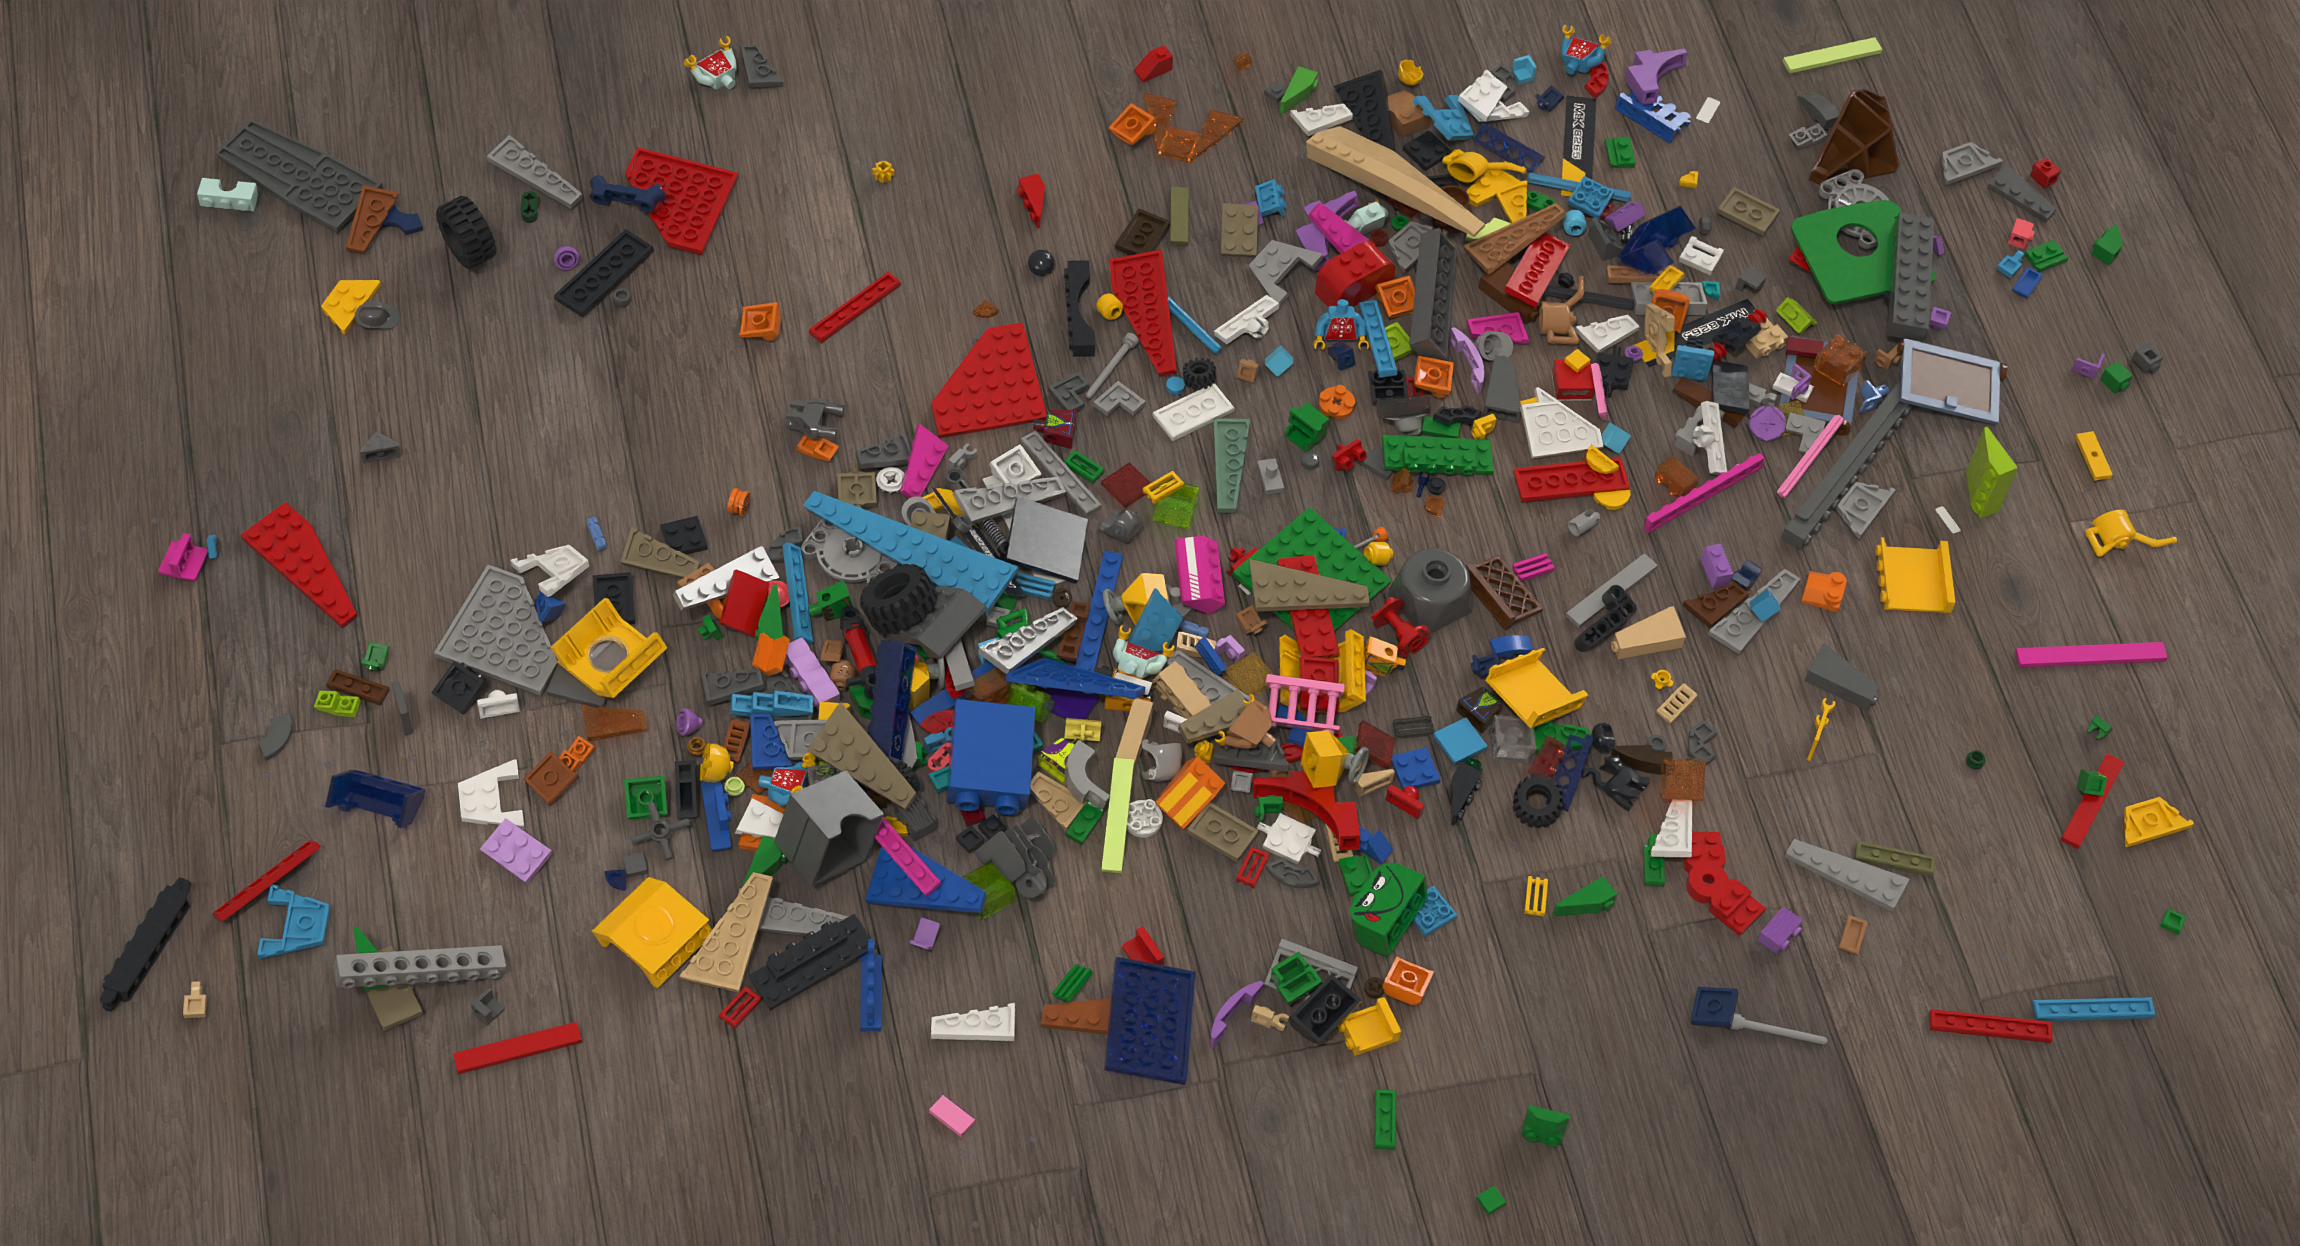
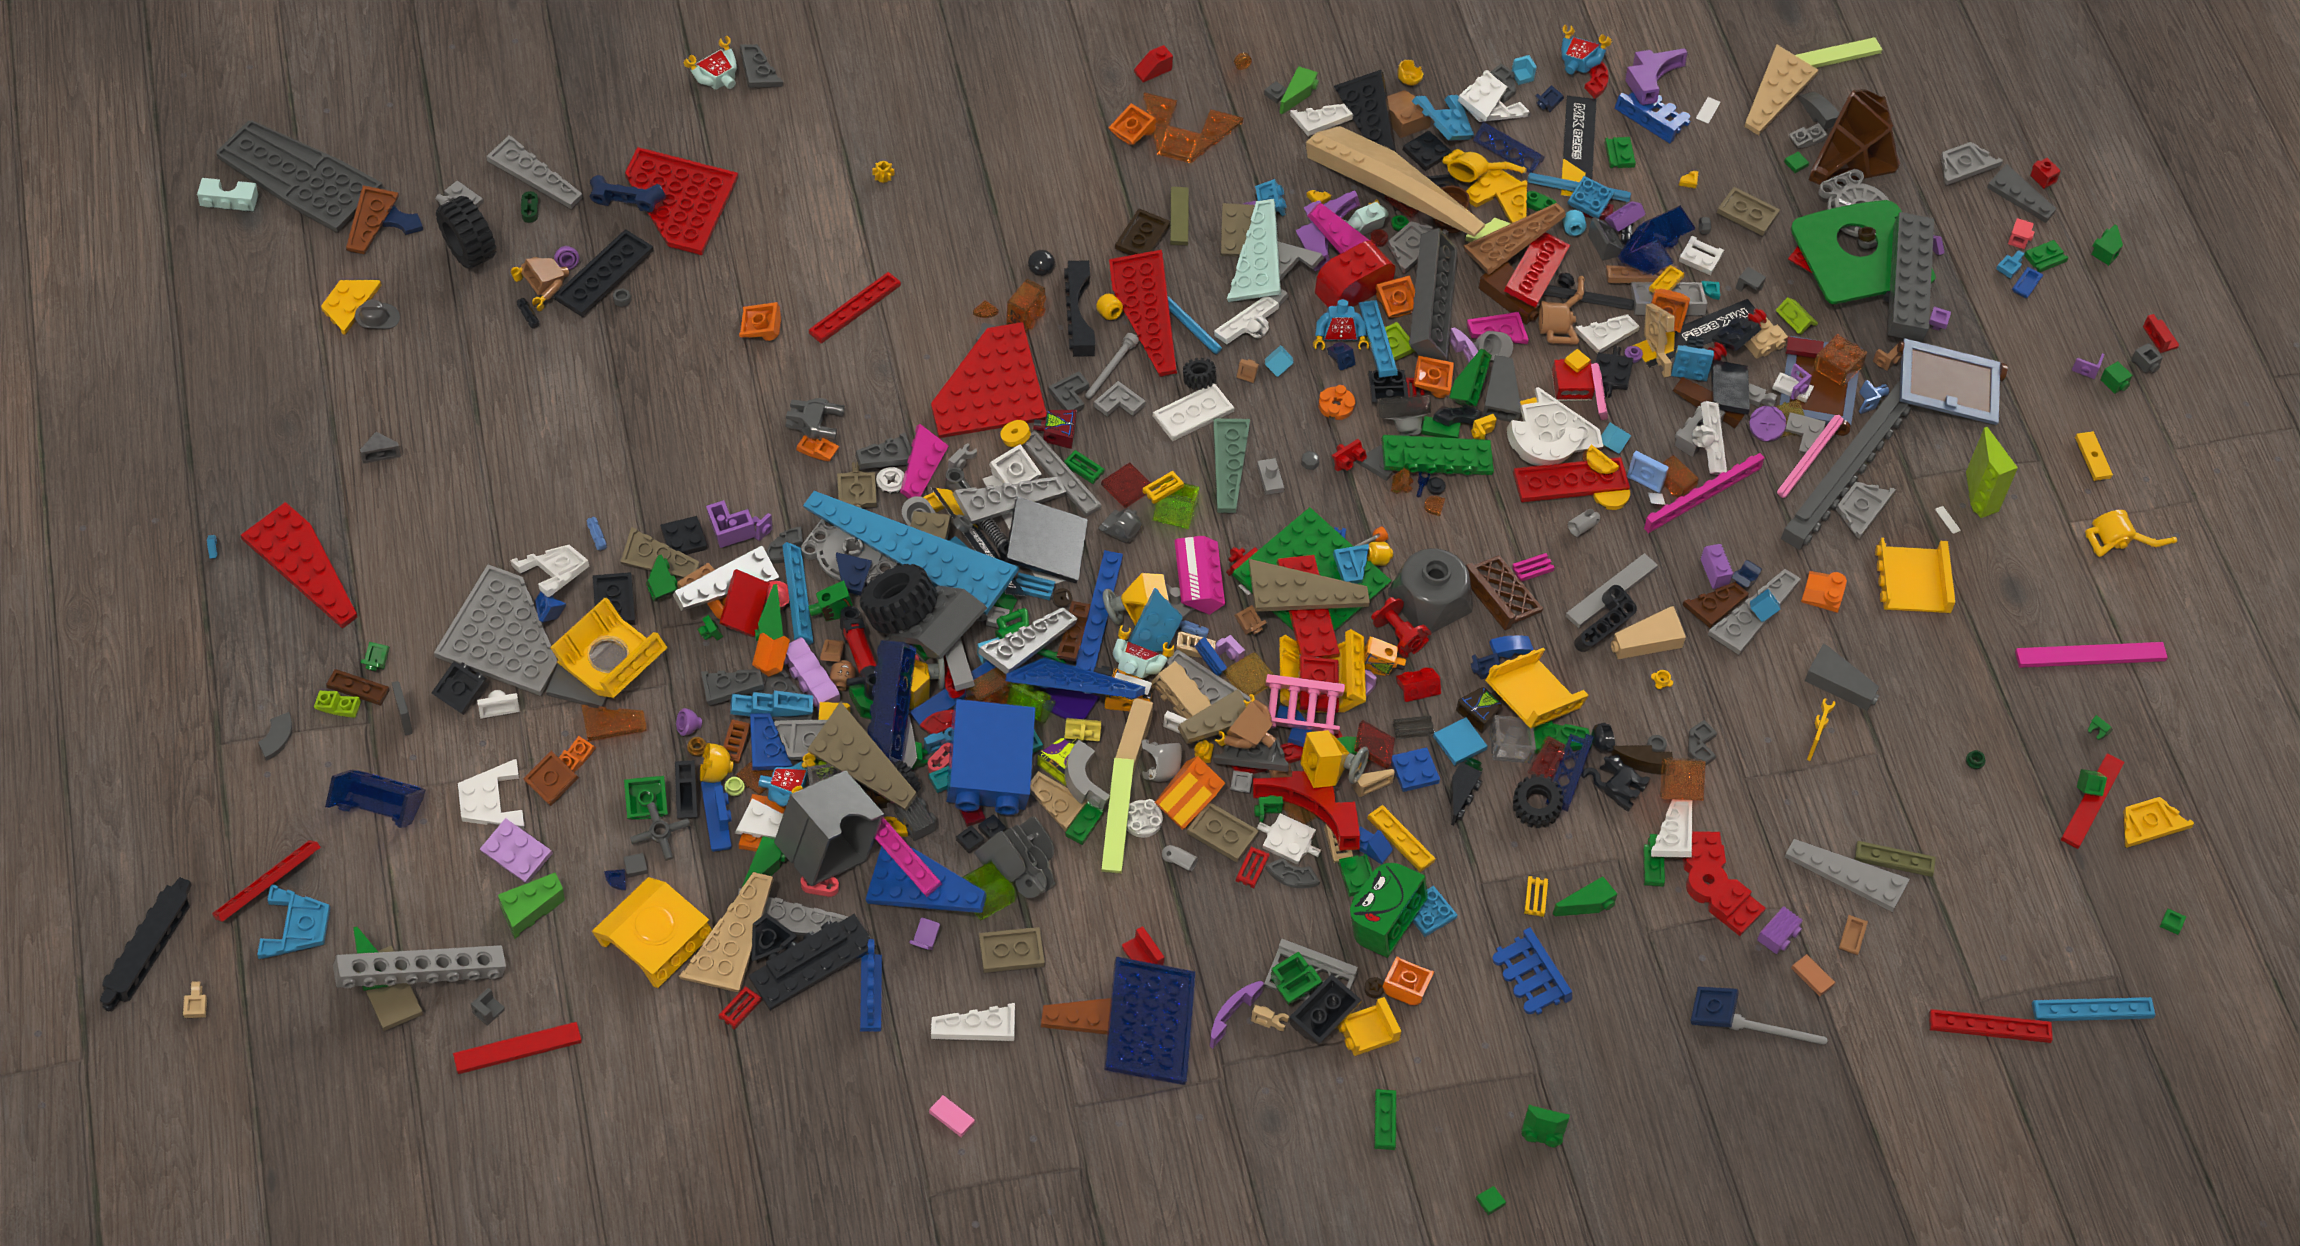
dark pink bracket [158,533,208,581] -> none
orange wheel [727,488,751,517] -> none
red slope [1016,173,1045,229] -> none
green tile [1052,964,1093,1003] -> none
dark azure tile [1166,377,1185,395] -> none
green plate [1285,402,1329,452] -> none
red tile [1385,785,1424,819] -> none
tan slope [1656,684,1698,724] -> none
none -> light grey plate [436,181,483,207]
none -> bright green wedge [498,873,565,939]
none -> medium nougat torso [511,257,569,311]
none -> black axle [517,298,540,328]
none -> green slope [646,554,677,601]
none -> medium lavender brick [706,500,756,548]
none -> medium lavender bracket [752,513,772,541]
none -> black slope [752,913,797,962]
none -> coral beam [801,876,839,897]
none -> dark blue wing [836,552,872,596]
none -> dark tan plate [979,927,1045,973]
none -> yellow piece [1001,420,1031,447]
none -> clear orange brick [1006,279,1046,332]
none -> light grey piece [1162,845,1198,871]
none -> light aqua wing [1227,199,1281,302]
none -> yellow tile [1306,190,1331,204]
none -> dark azure wing [1333,544,1369,584]
none -> yellow tile [1367,805,1436,872]
none -> red bracket [1396,667,1441,702]
none -> green slope [1449,349,1492,407]
none -> blue fence [1493,927,1572,1015]
none -> white brick [1507,420,1584,466]
none -> light blue tile [1627,451,1669,493]
none -> white sticker [1648,492,1665,505]
none -> tan wing [1745,45,1818,136]
none -> green tile [1784,152,1809,173]
none -> nougat tile [1791,954,1835,996]
none -> dark brown tile [1858,227,1876,242]
none -> red panel [2143,314,2179,353]

